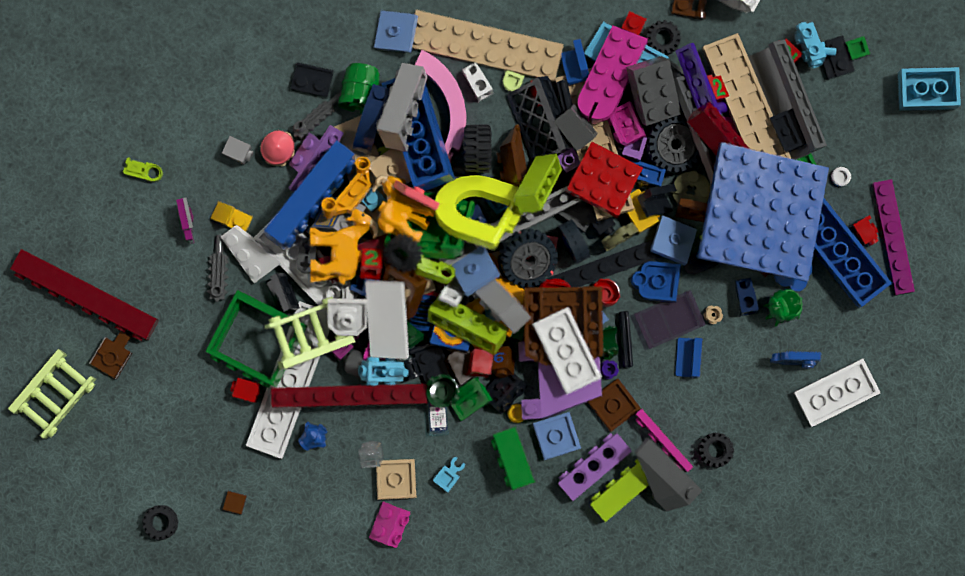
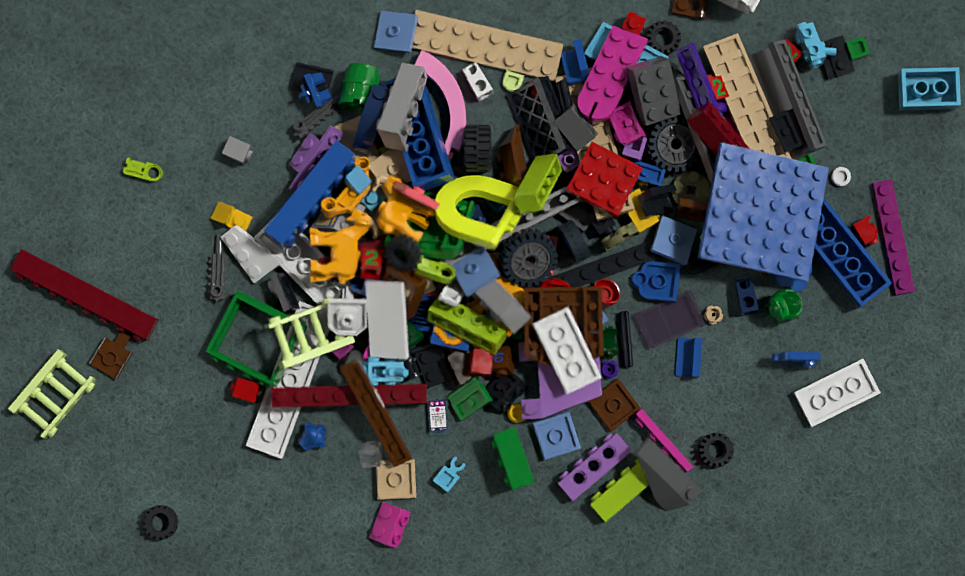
magenta piece [176,198,195,244] -> none
reddish brown tile [223,491,247,514] -> none
coral hair [260,130,295,166] -> none
dark grey beam [297,237,318,274] -> none
dark green cap [426,374,460,408] -> none
none -> blue hips [298,72,332,107]
none -> reddish brown plate [340,358,412,467]
none -> dark azure slope [345,165,372,195]

